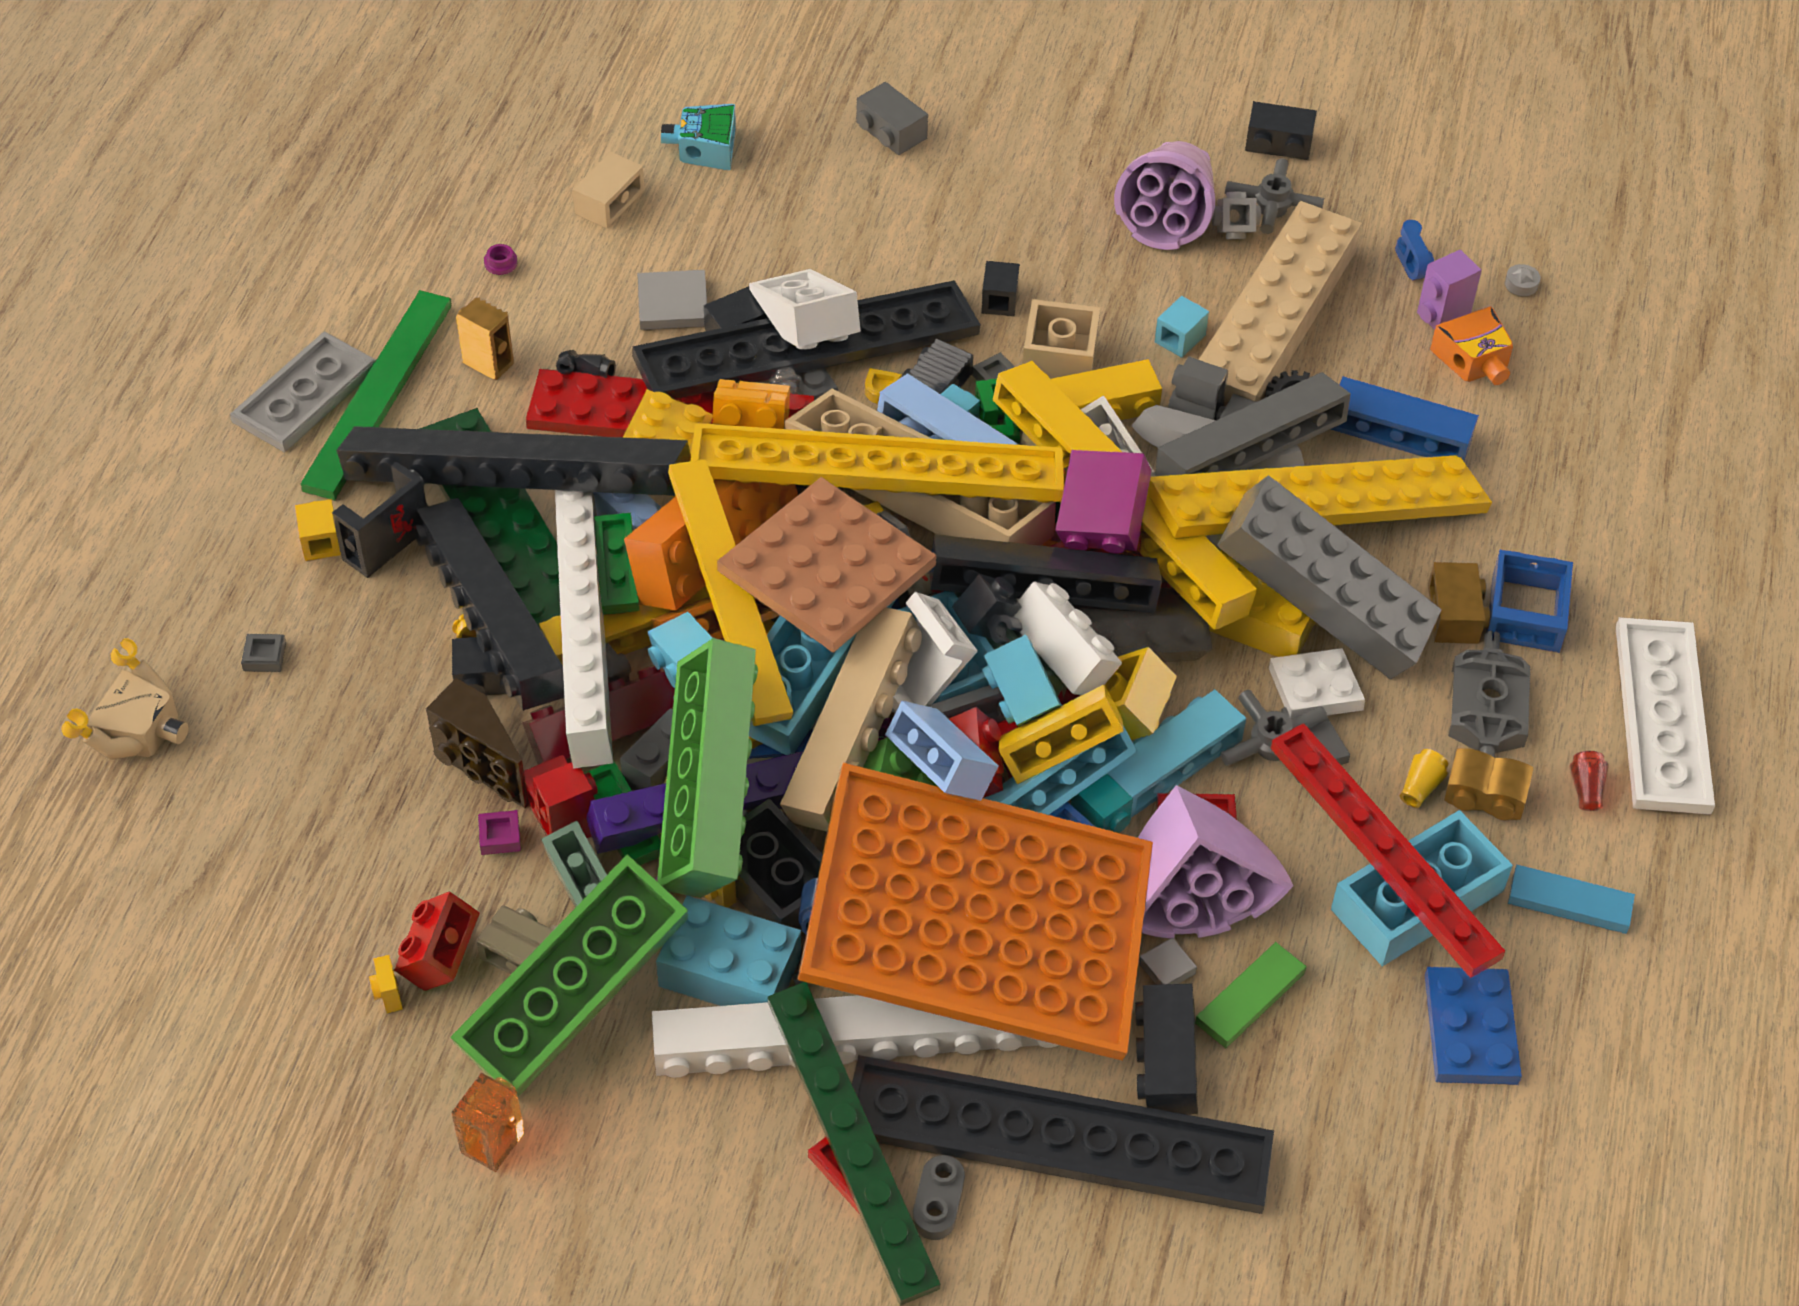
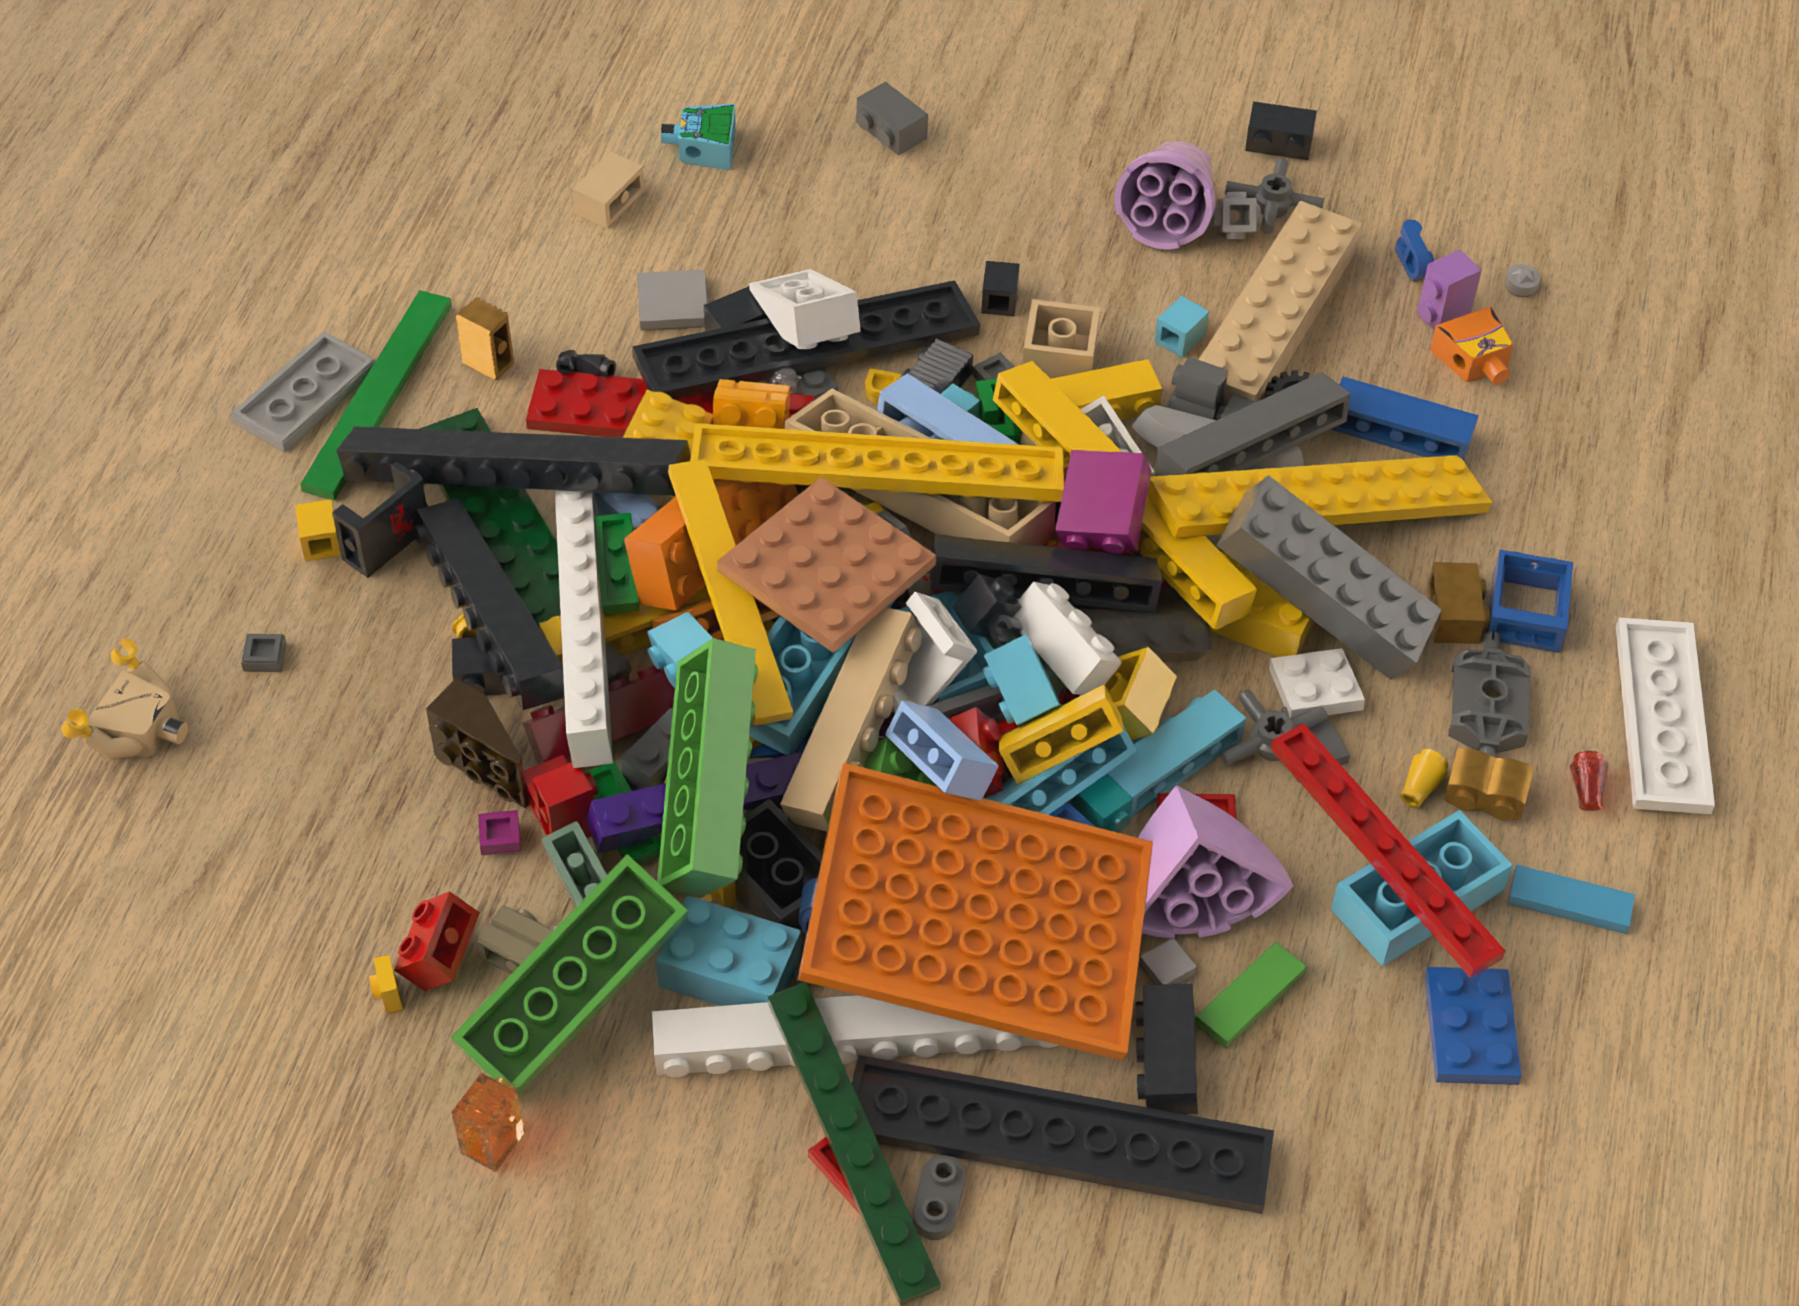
magenta plate [484,244,518,275] -> none

